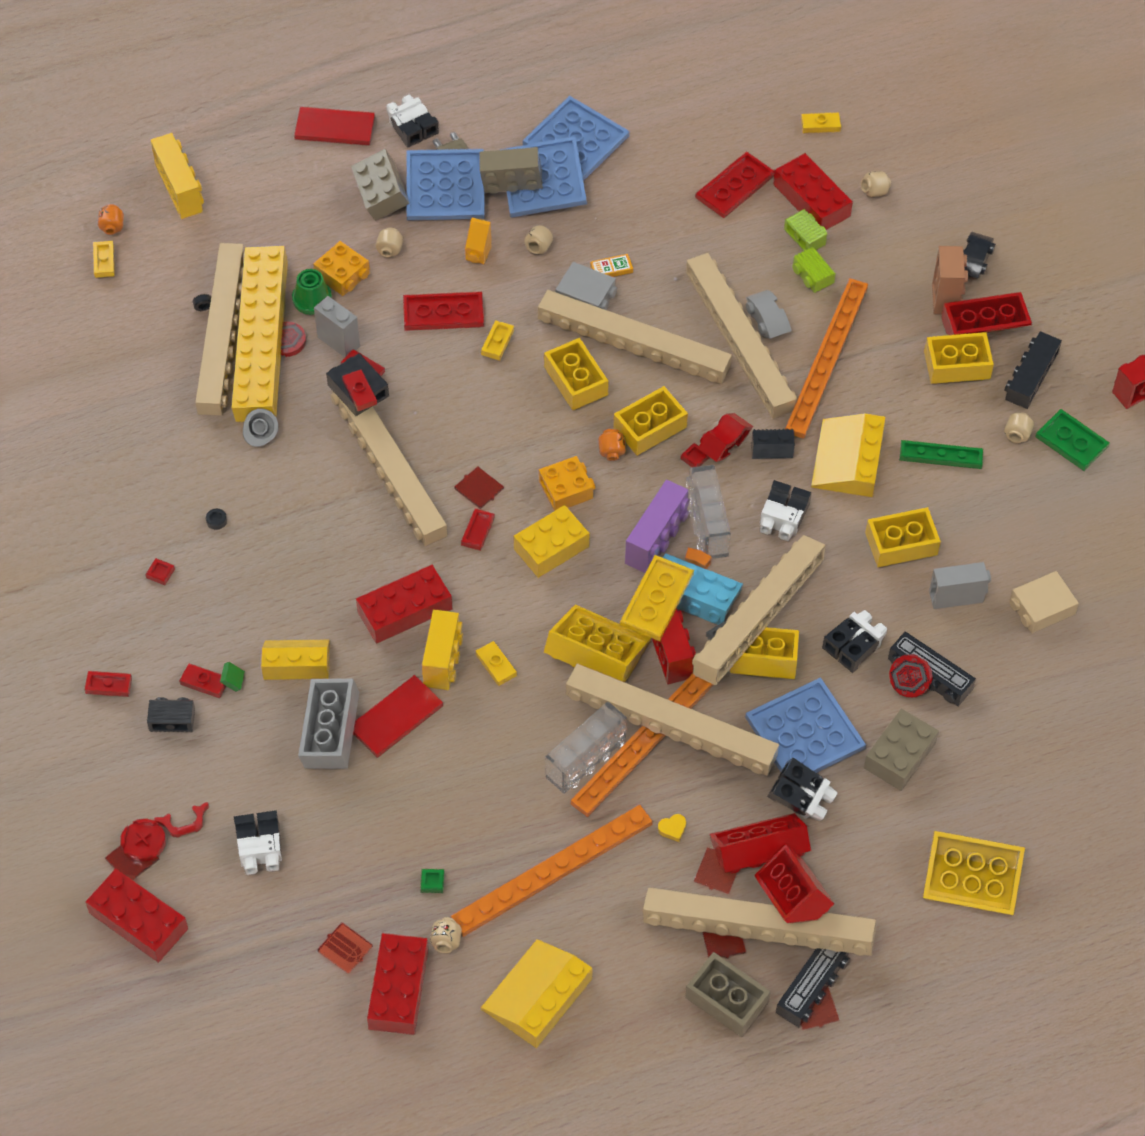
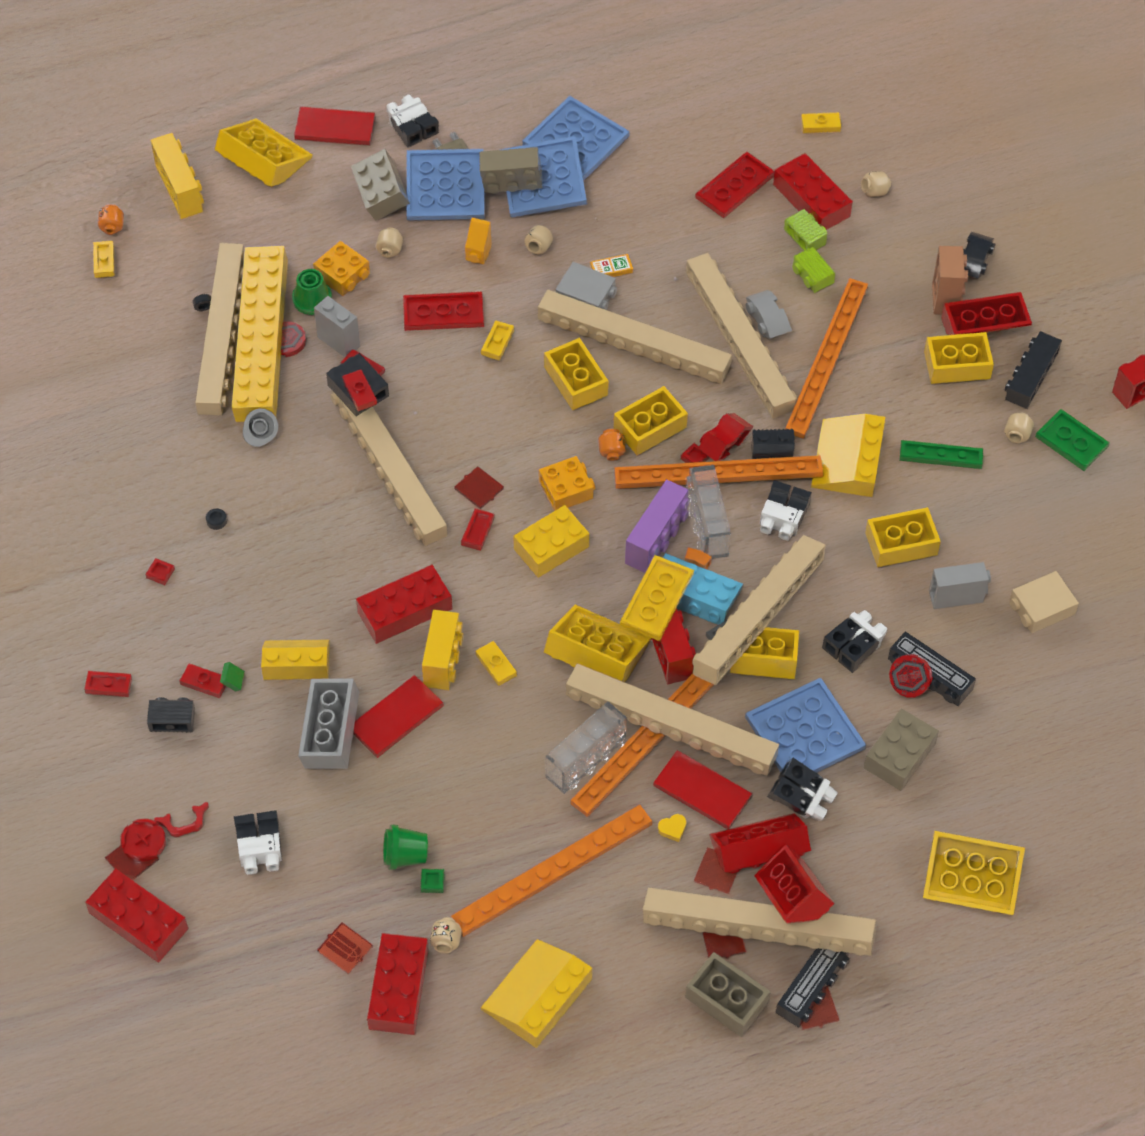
none -> yellow slope [214,119,313,187]
none -> green piece [383,824,428,870]
none -> orange plate [614,455,823,489]
none -> red tile [653,750,752,830]

